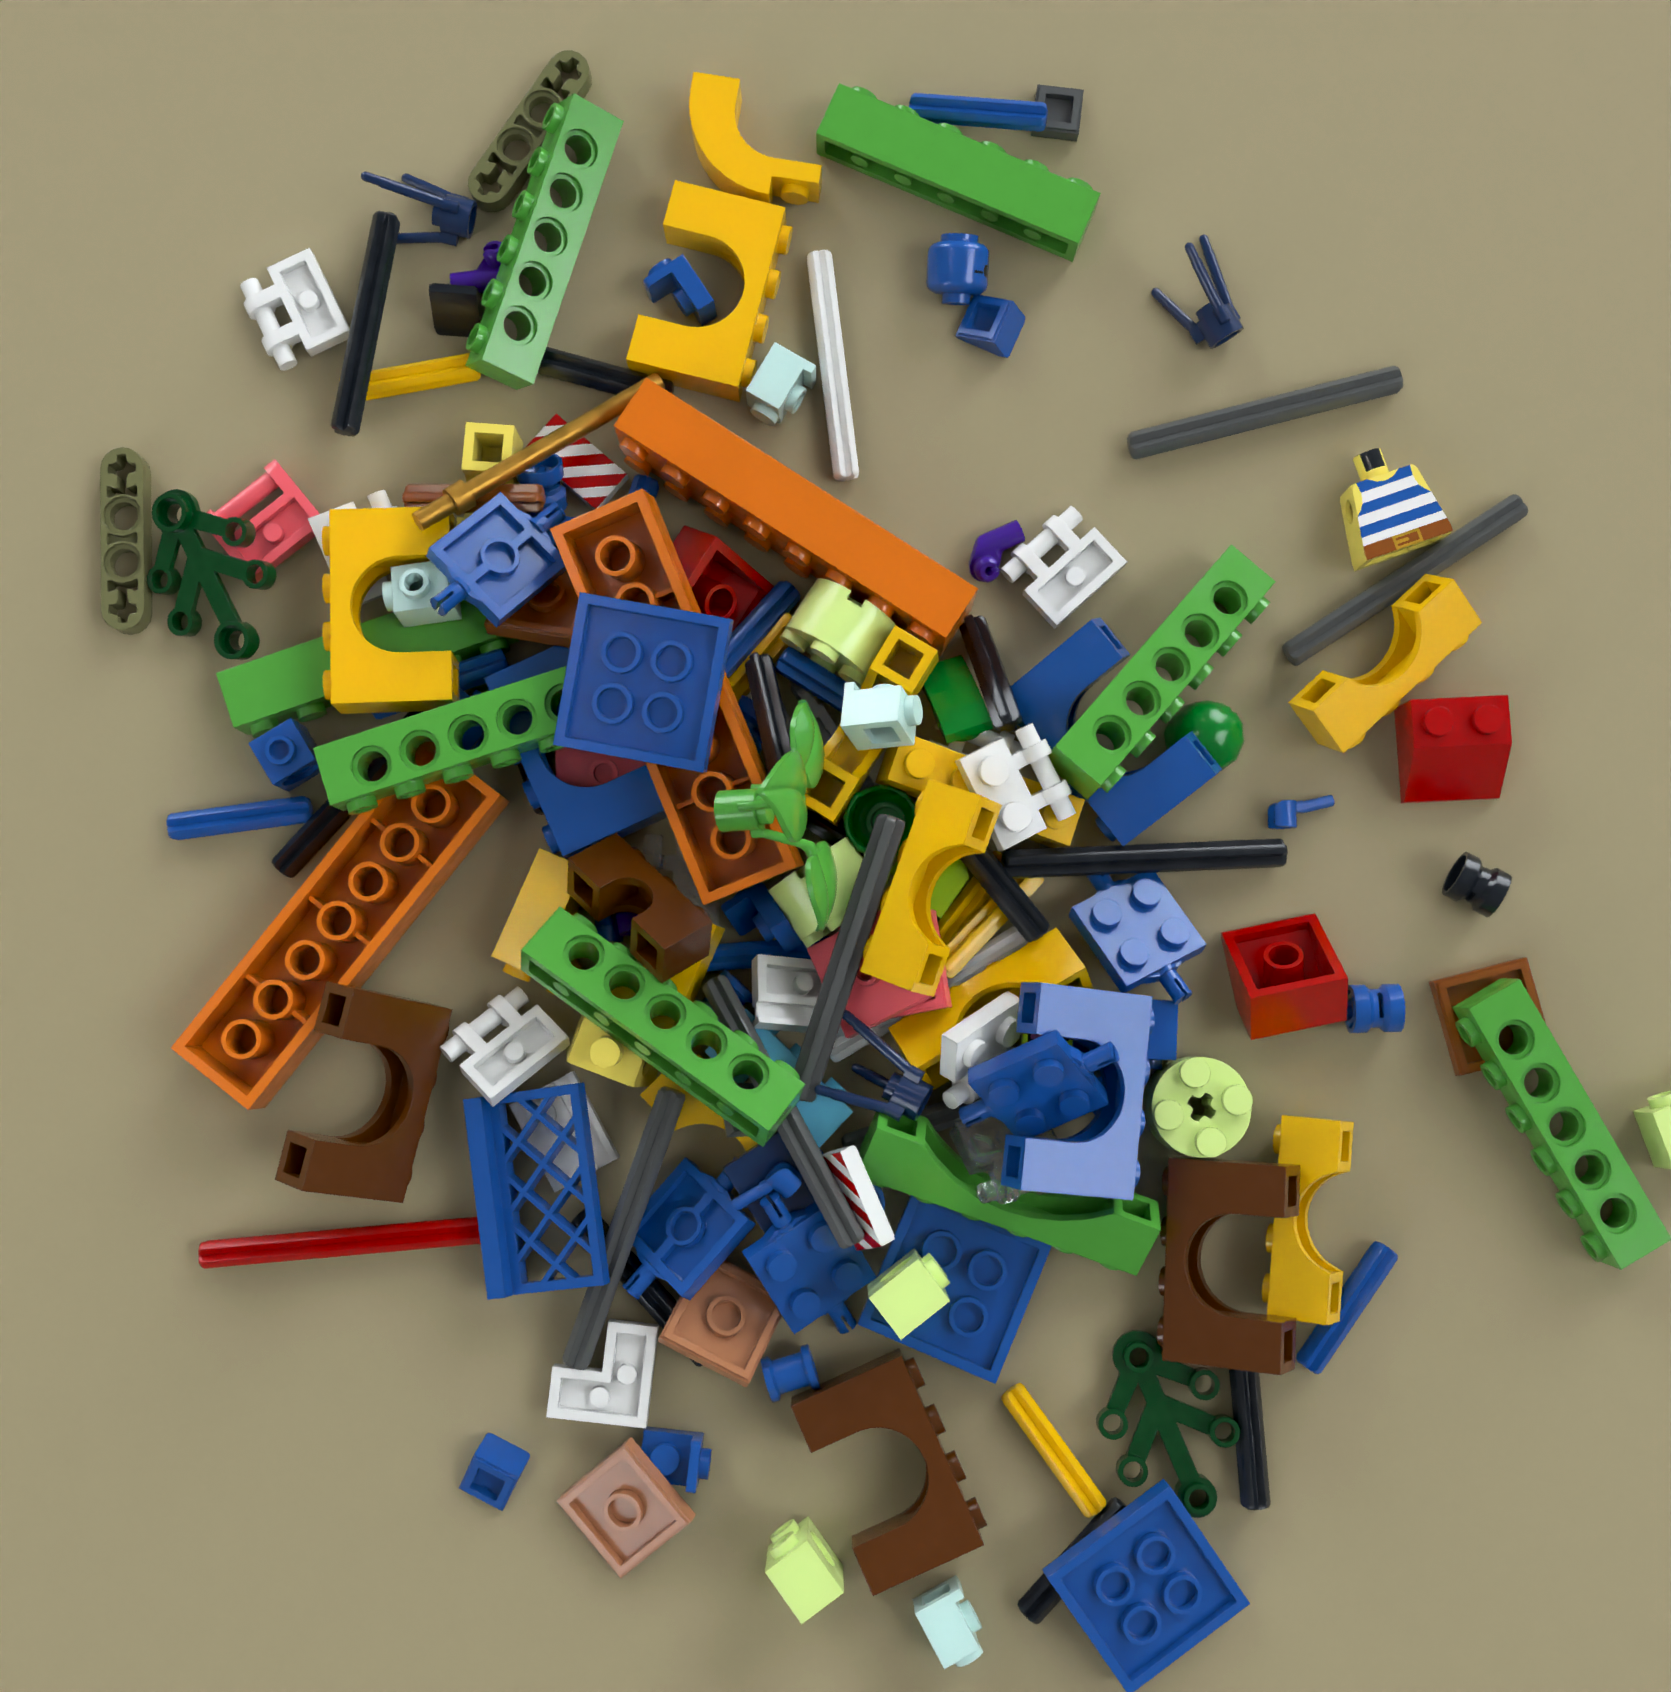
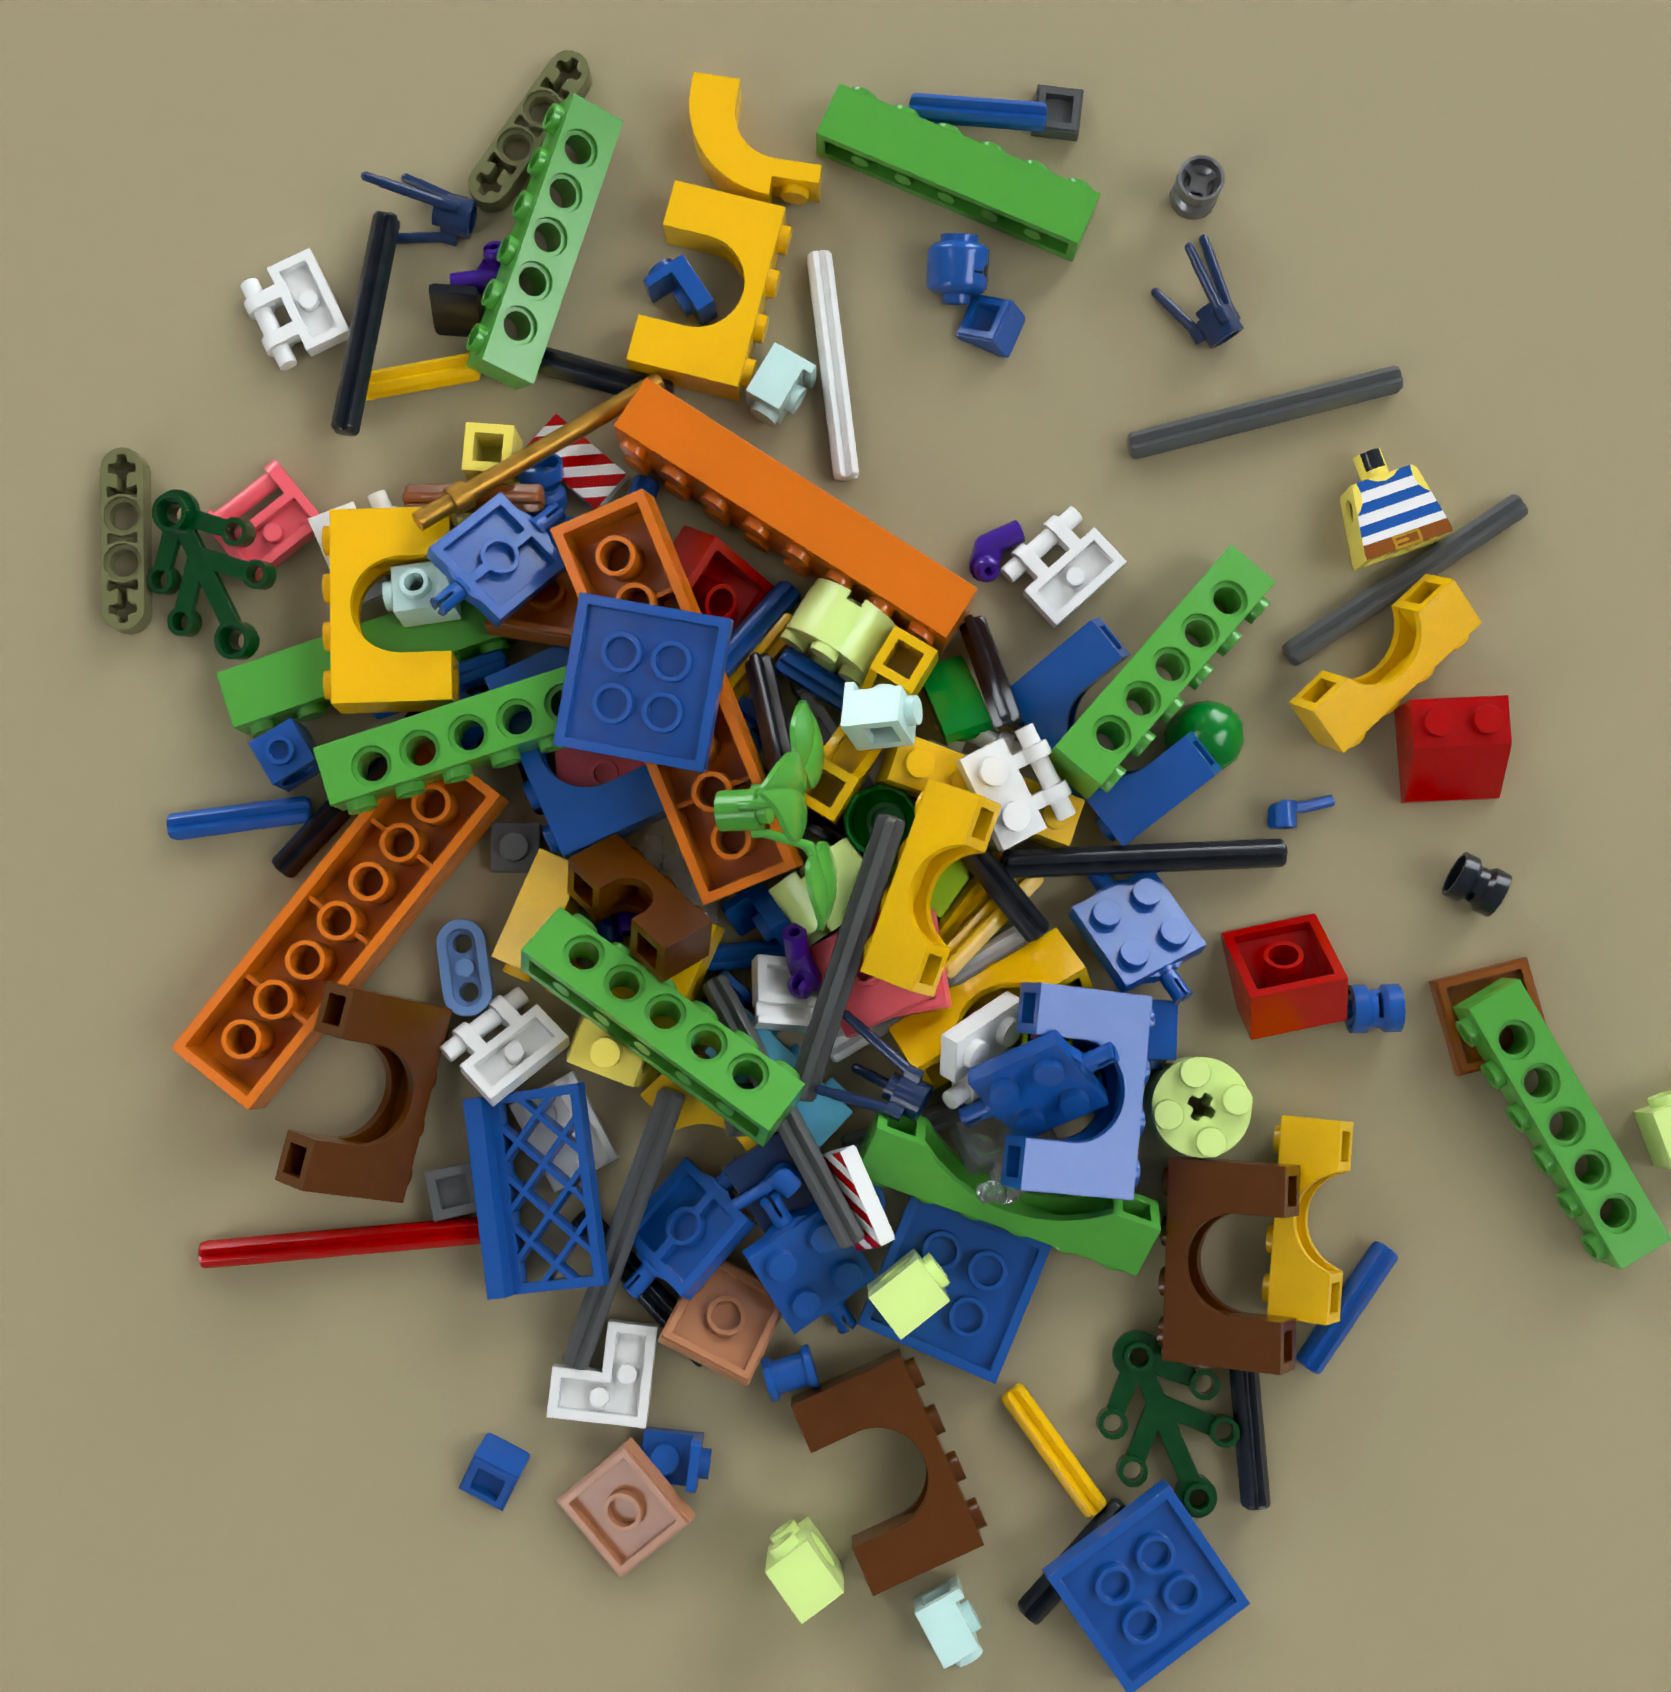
none -> dark grey plate [424,1162,477,1222]
none -> medium blue plate [436,919,495,1017]
none -> dark grey plate [490,823,543,873]
none -> dark purple arm [782,923,822,999]
none -> flat silver wheel [1170,155,1225,220]

